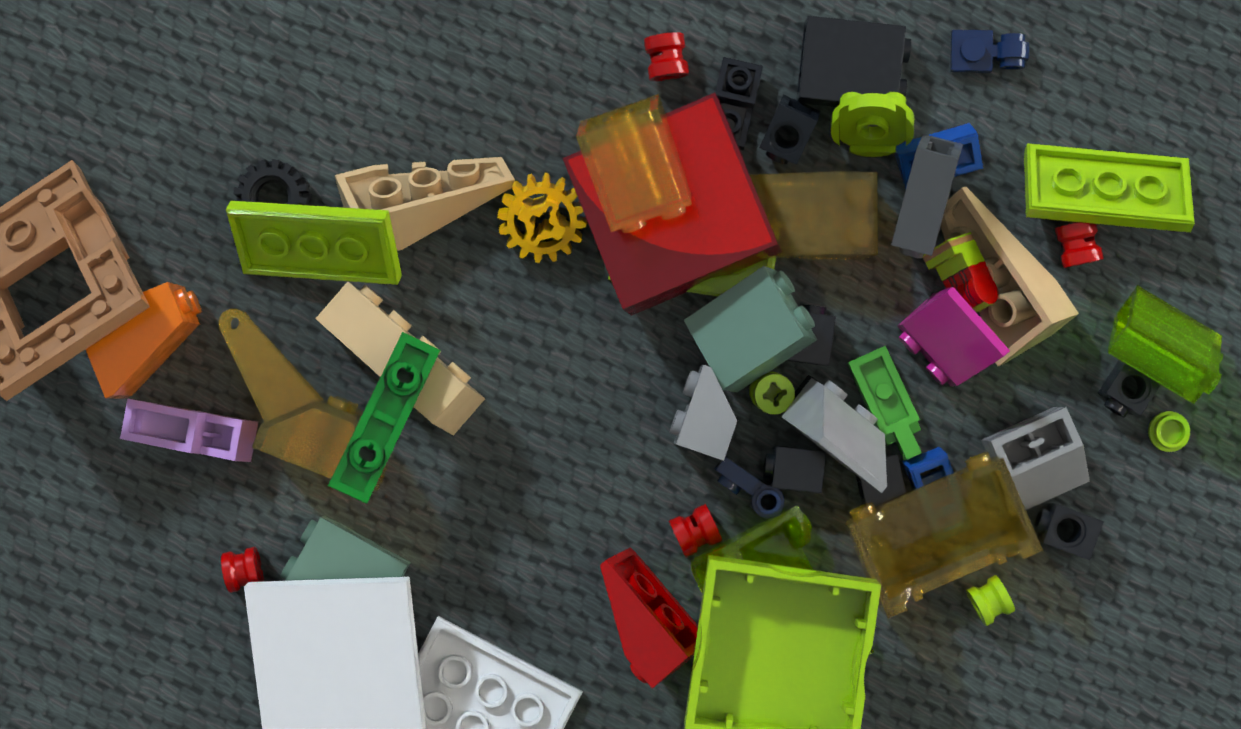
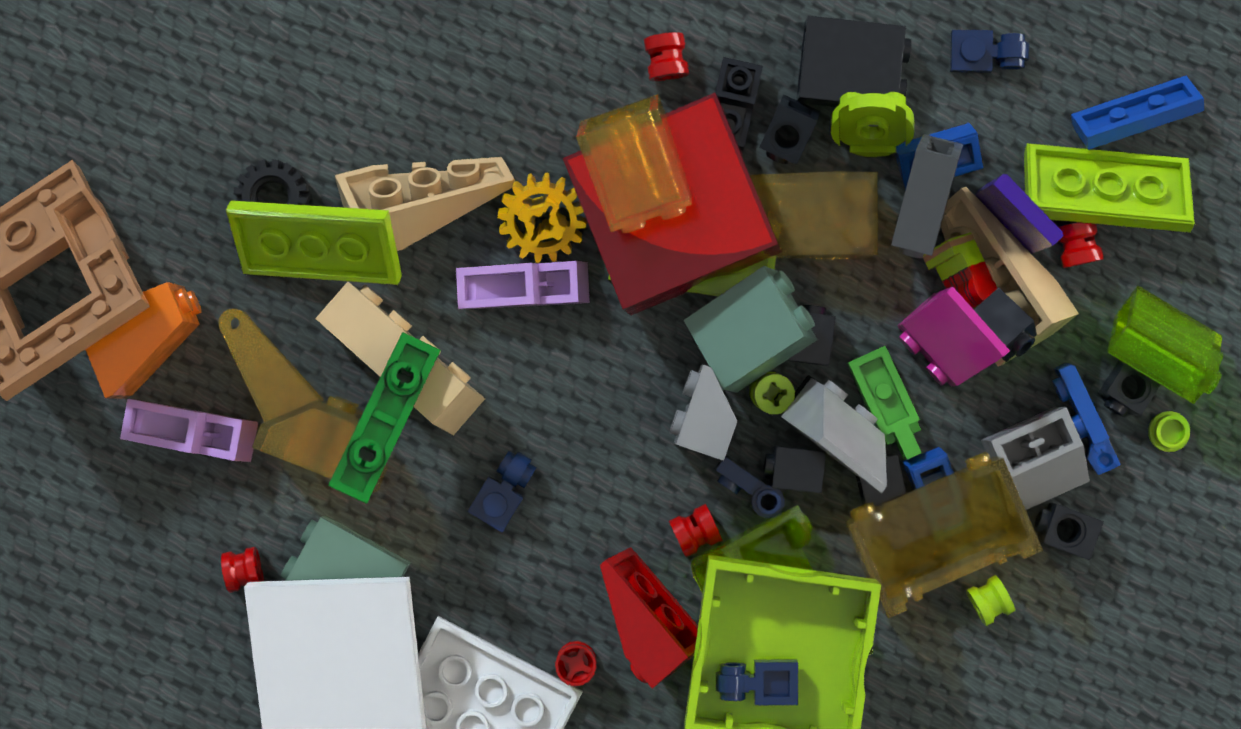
none -> lavender slope [456,261,590,309]
none -> dark blue plate [467,451,537,532]
none -> red wheel [555,641,597,686]
none -> dark blue plate [716,659,798,705]
none -> dark purple tile [974,174,1064,254]
none -> black brick [974,287,1037,362]
none -> blue hinge [1052,362,1121,475]
none -> blue plate [1071,75,1204,150]

